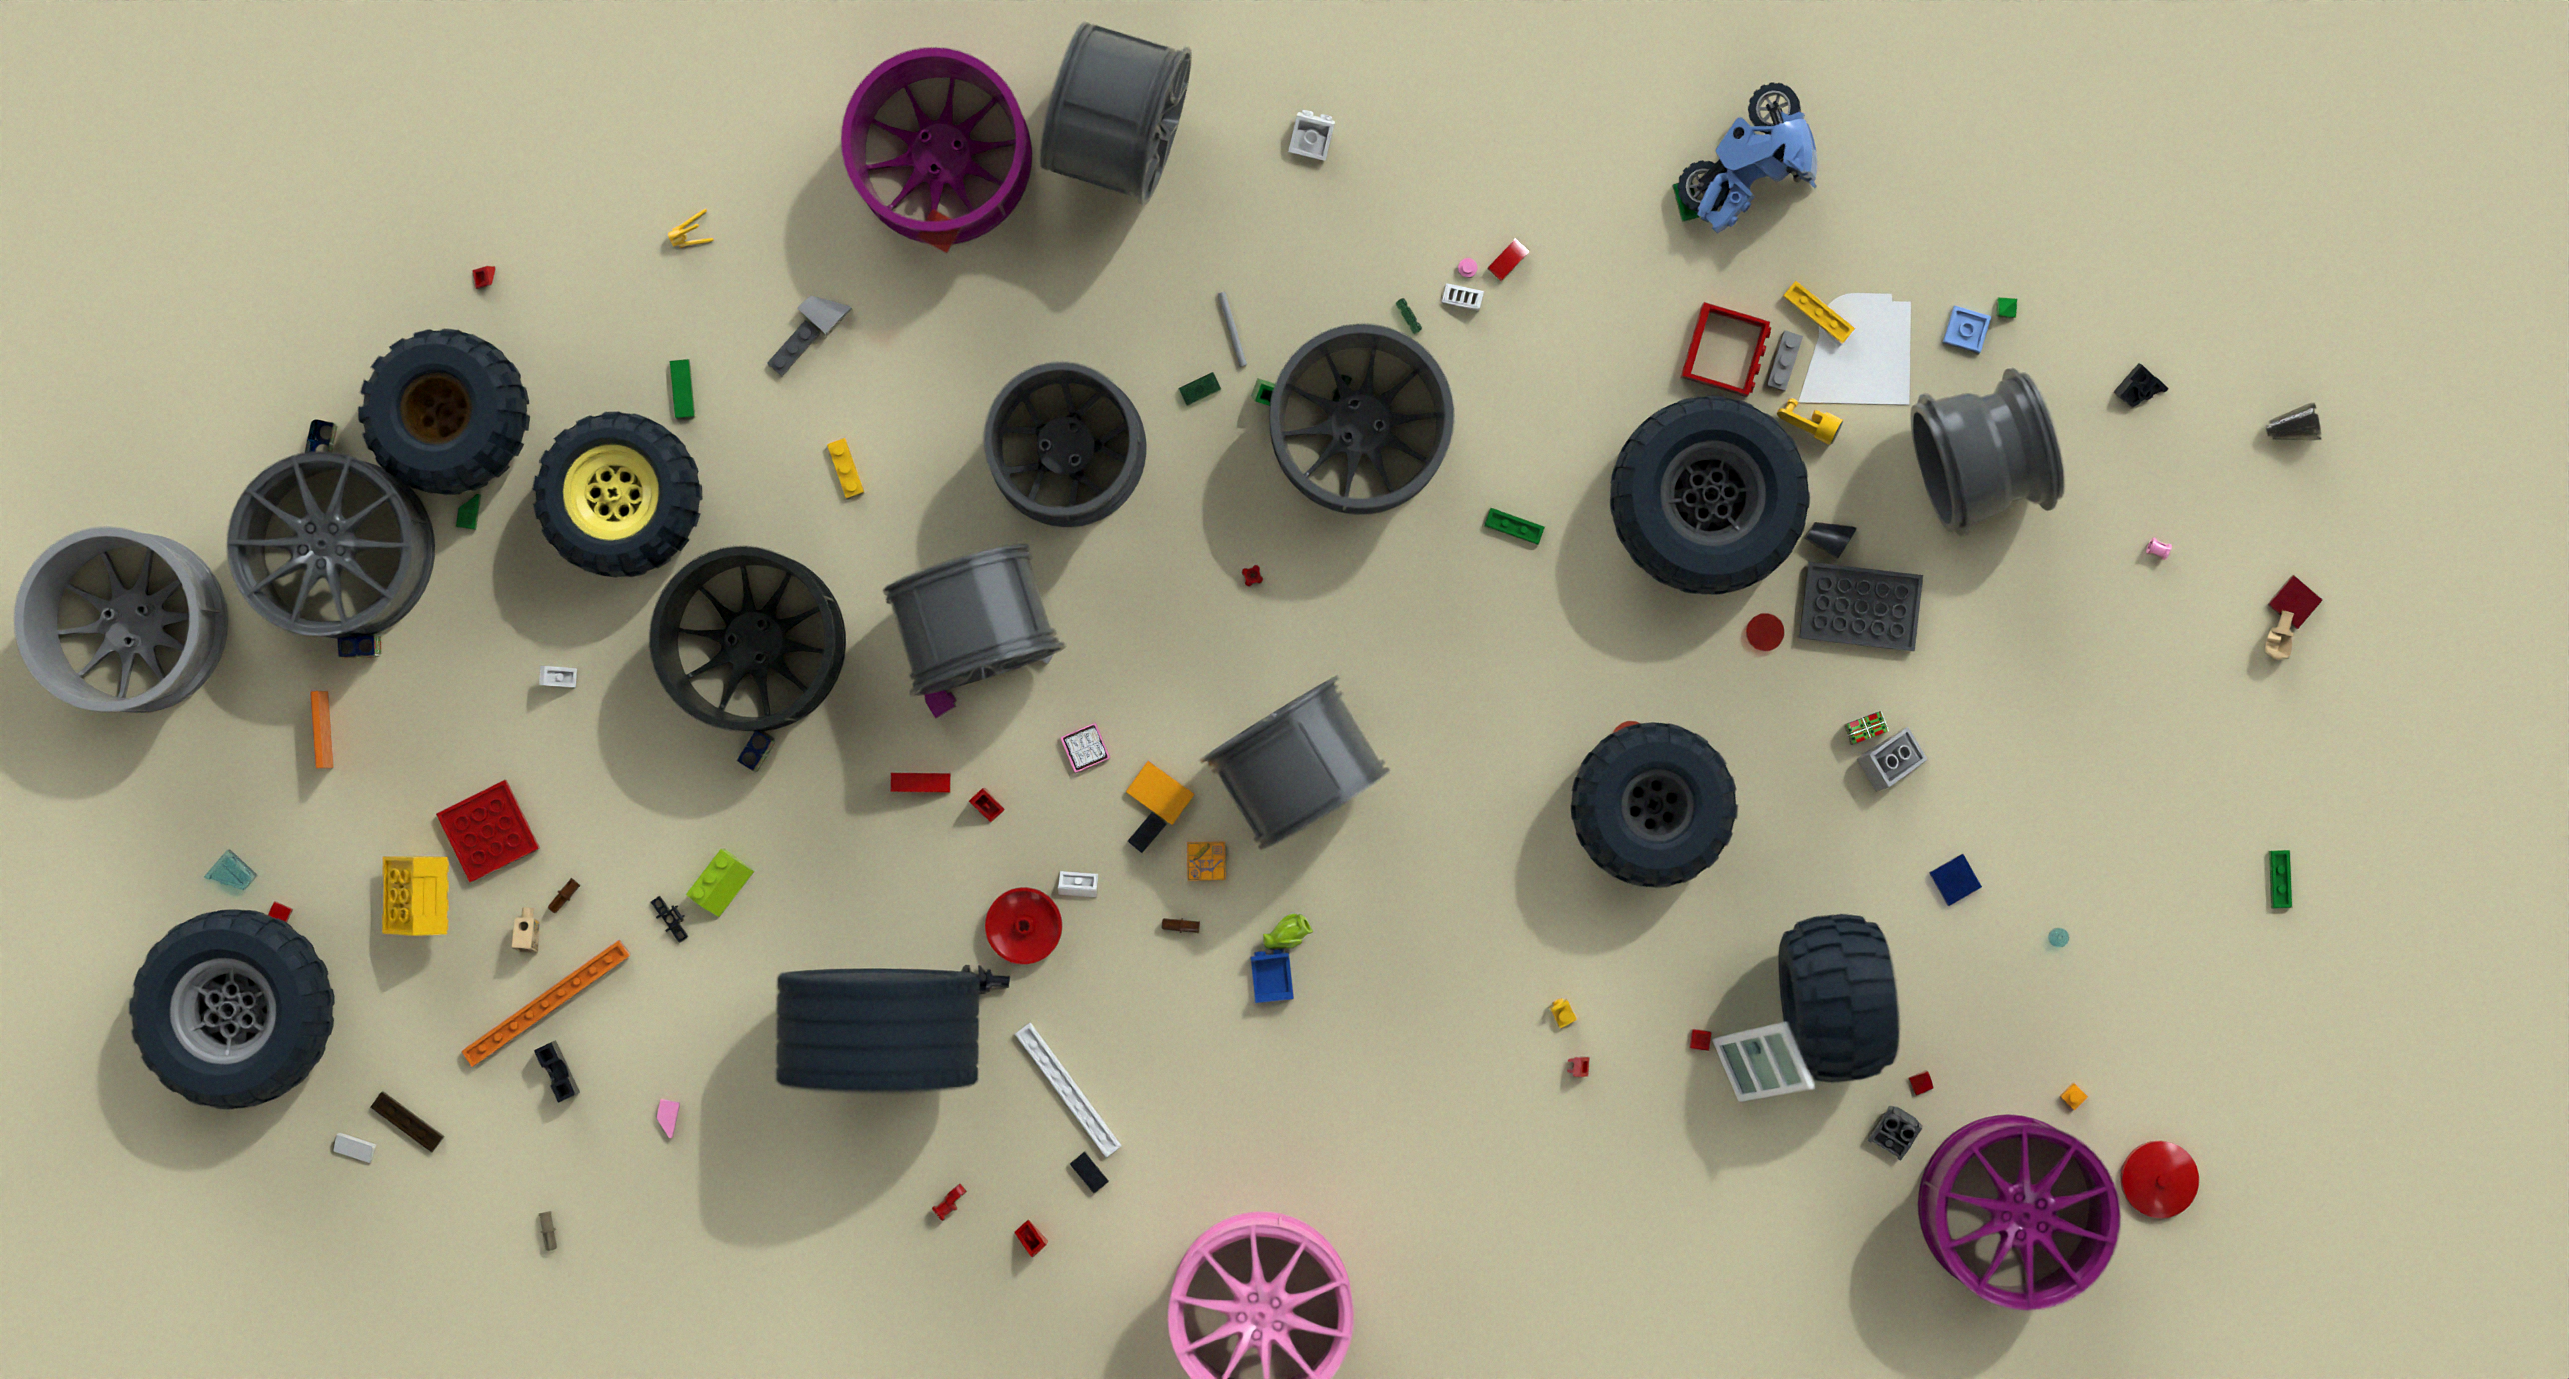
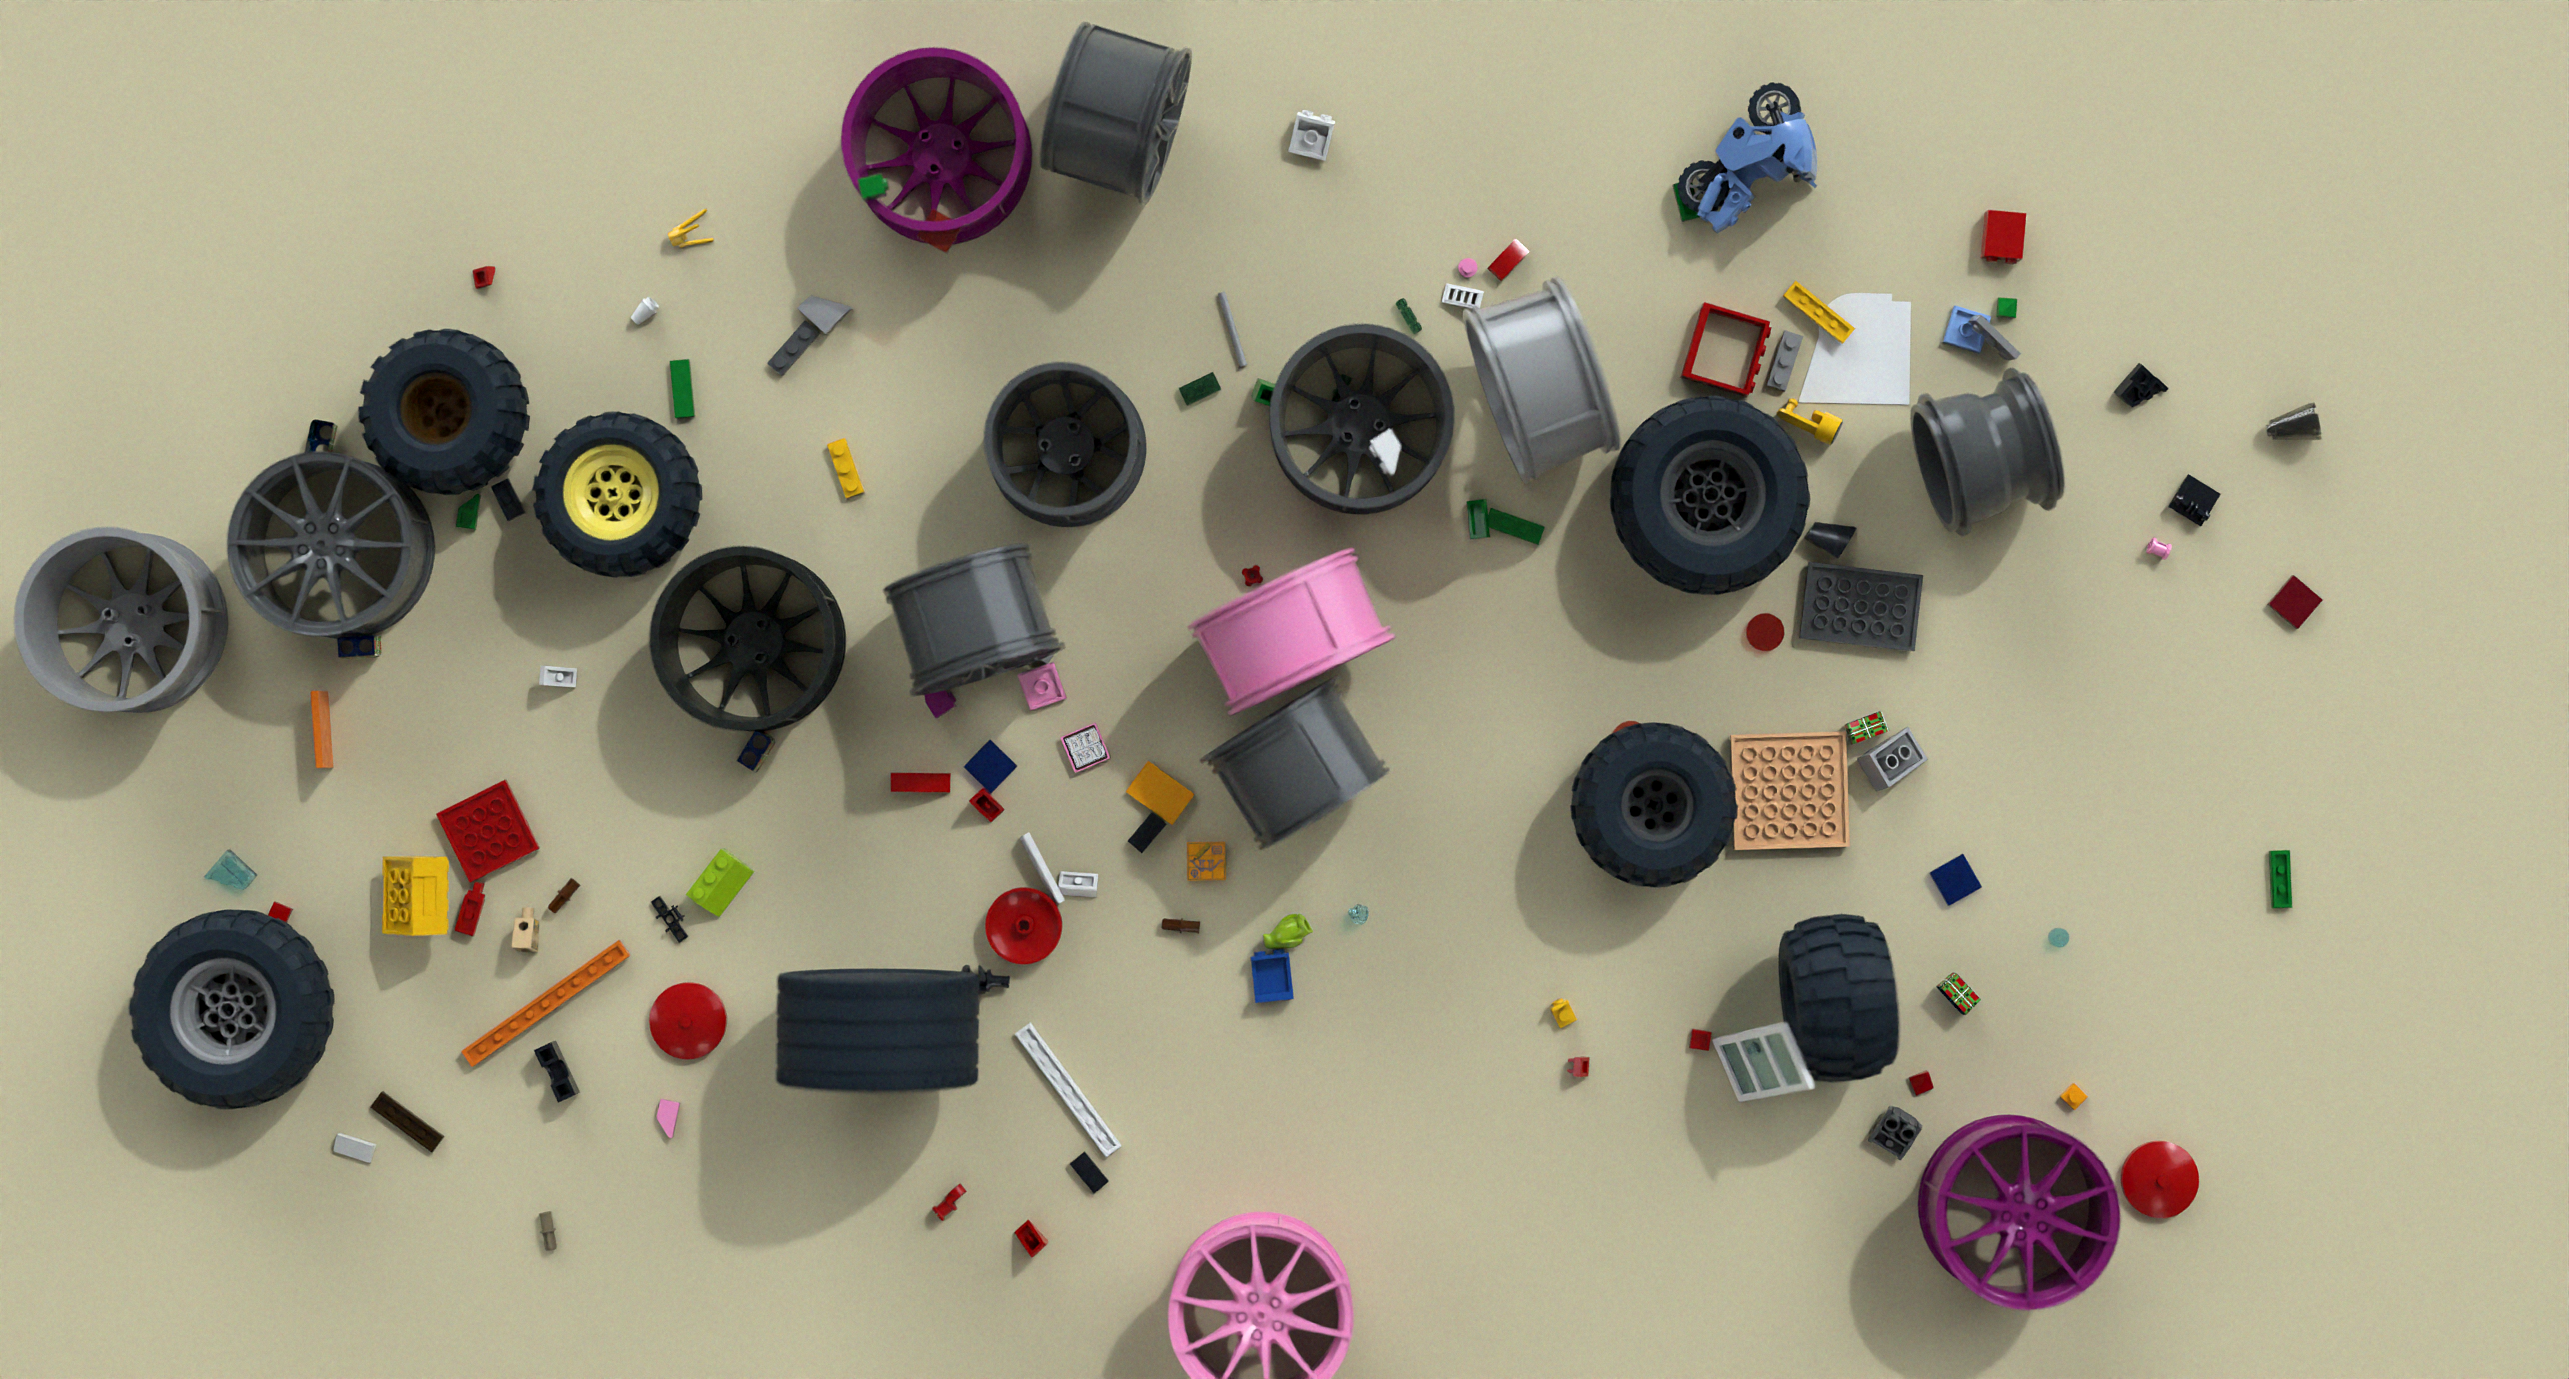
tan piece [2265,611,2294,660] -> none
none -> red hinge [455,881,485,936]
none -> black plate [491,478,526,521]
none -> white cone [631,297,659,325]
none -> red dish [649,982,727,1059]
none -> green brick [858,174,889,201]
none -> clear blue tile [964,739,1018,793]
none -> bright pink tile [1017,662,1066,711]
none -> white tile [1020,833,1065,905]
none -> bright pink wheel [1187,548,1396,716]
none -> clear light blue tile [1348,904,1369,925]
none -> white slope [1369,429,1401,476]
none -> light grey wheel [1463,276,1621,484]
none -> green tile [1467,499,1490,539]
none -> light nougat plate [1730,731,1850,850]
none -> piece [1936,972,1981,1015]
none -> light grey plate [1968,315,2021,360]
none -> red brick [1981,210,2027,264]
none -> black hinge [2168,474,2221,527]

